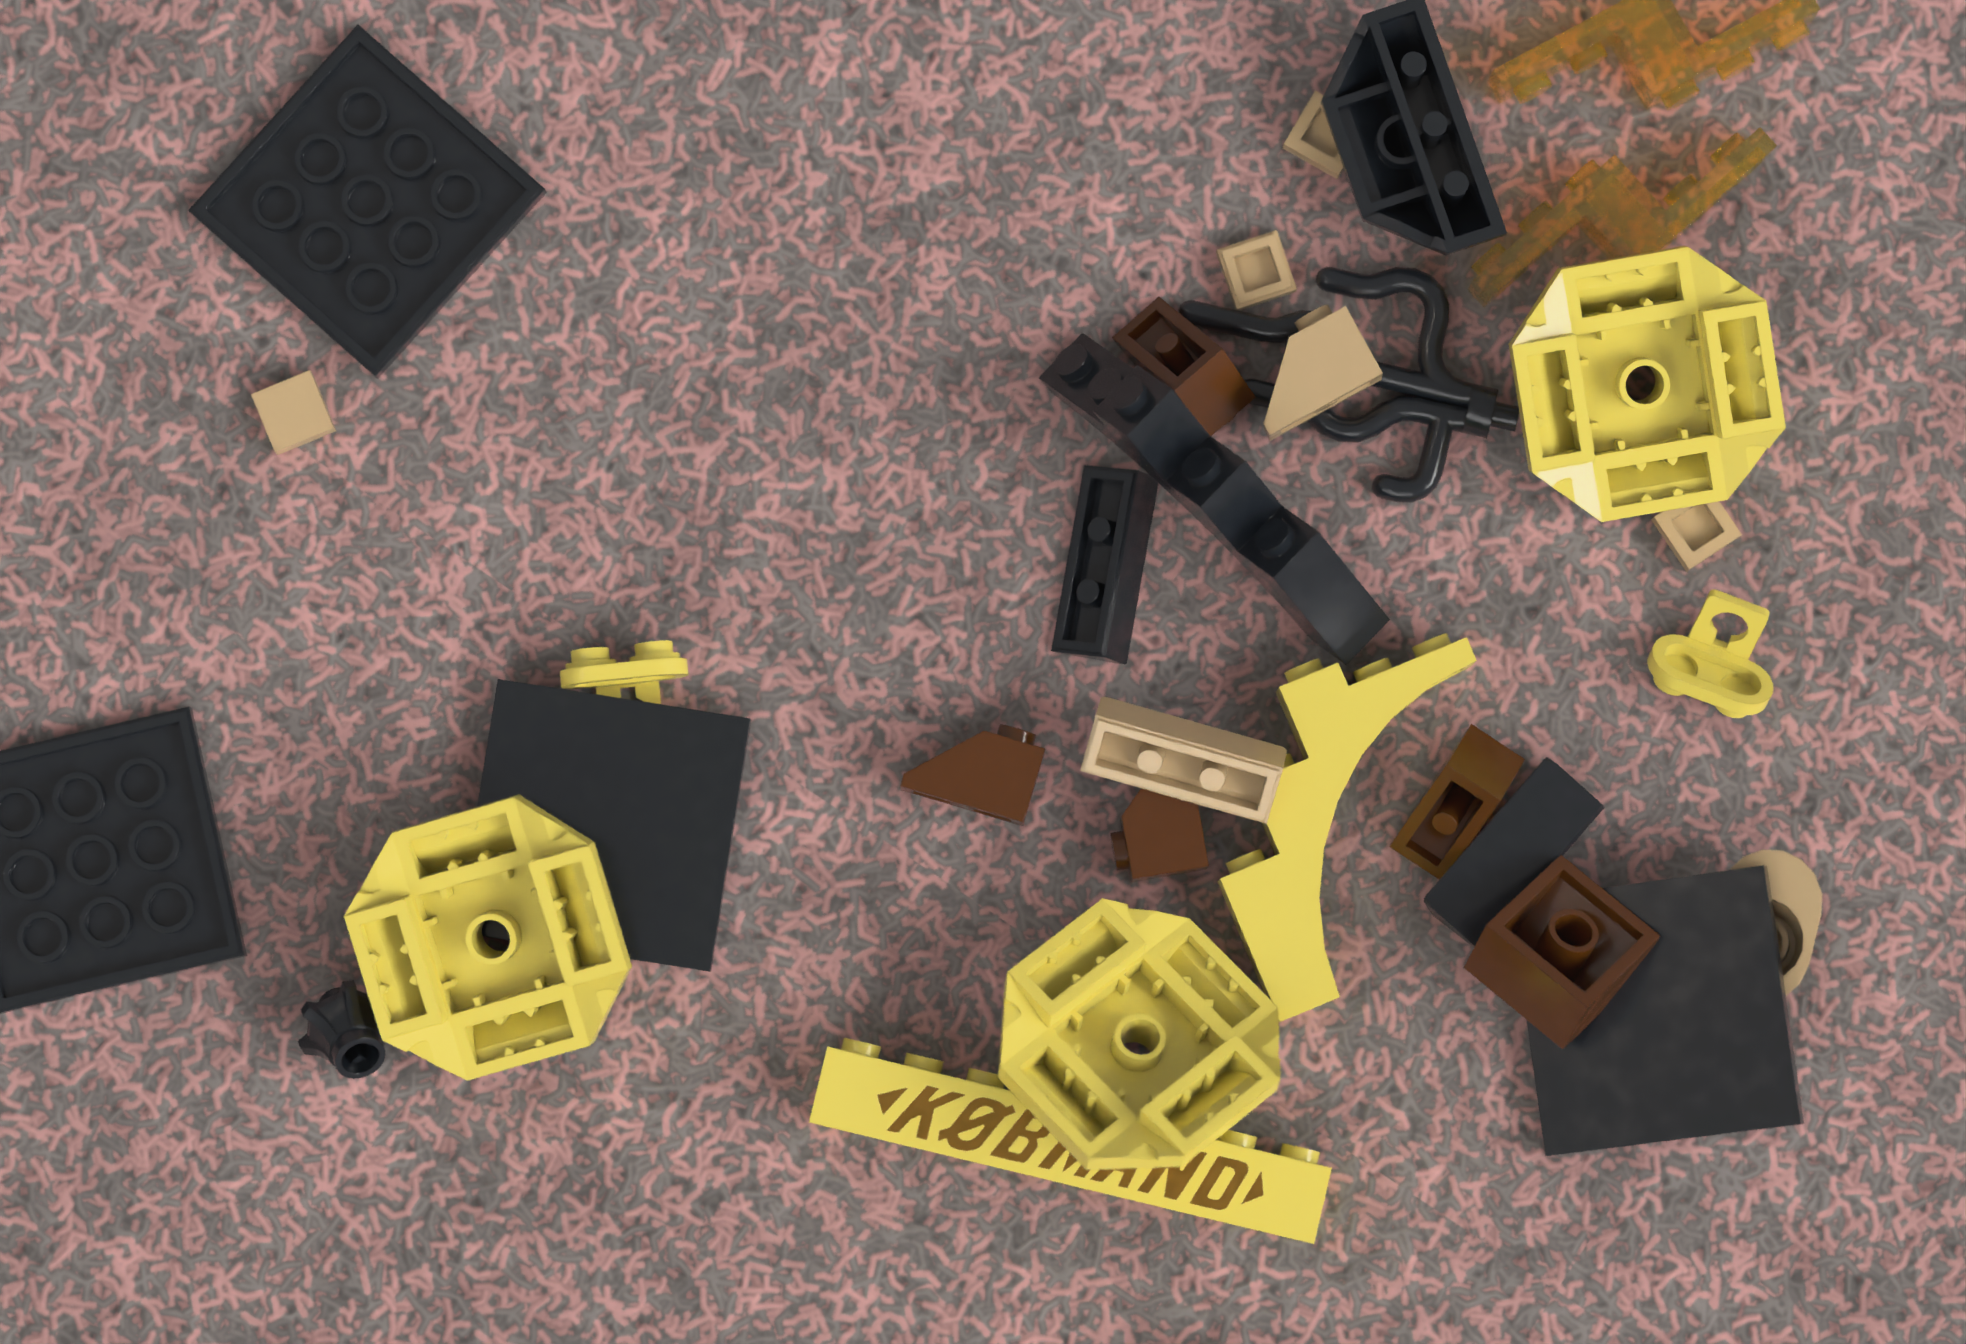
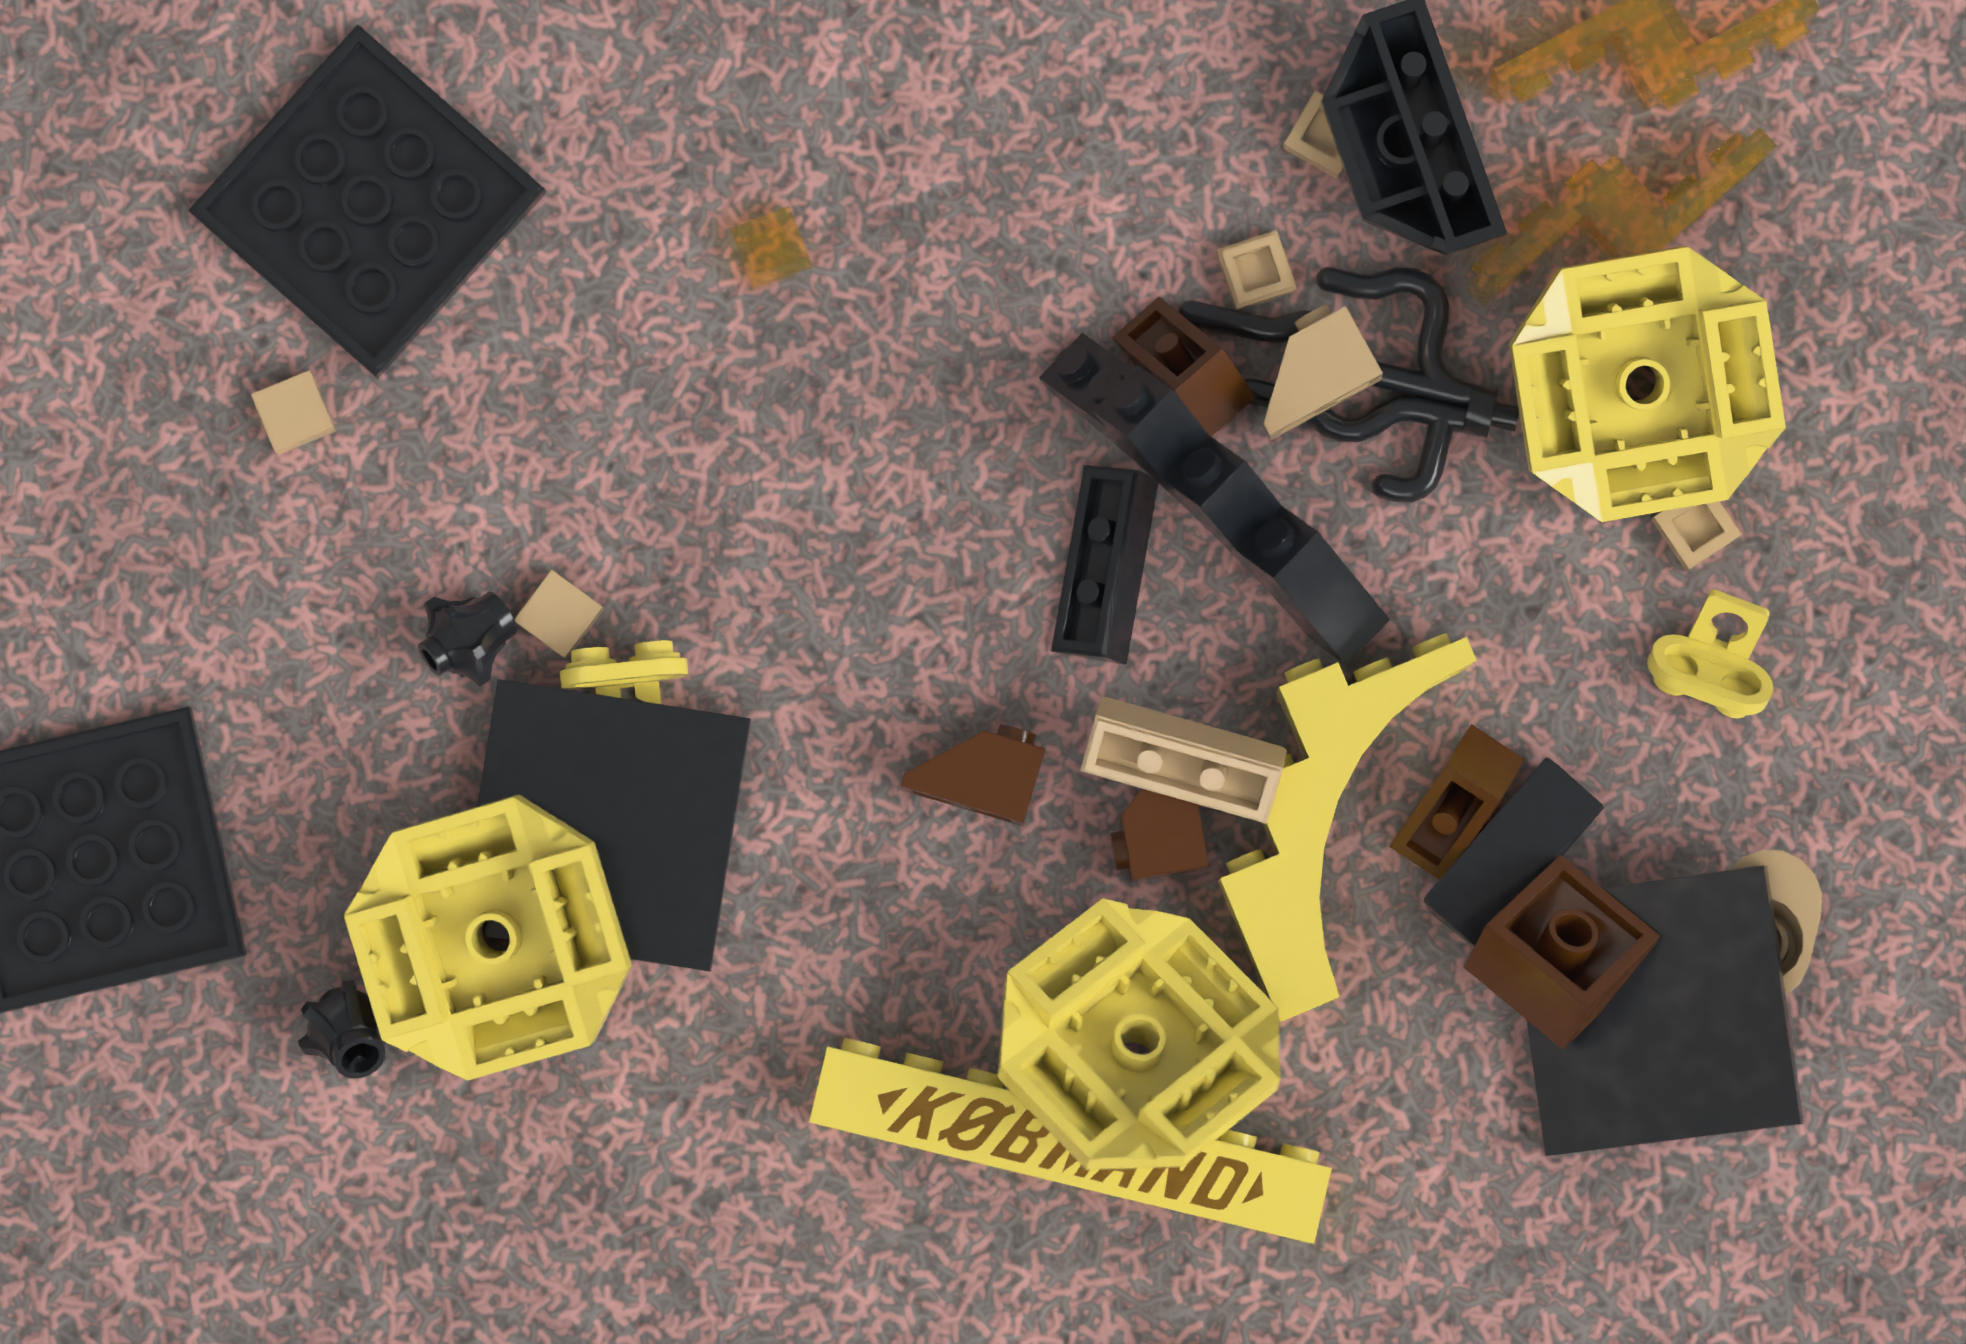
none -> black rock [418,591,517,687]
none -> tan tile [514,569,604,660]
none -> clear yellow tile [730,206,813,290]

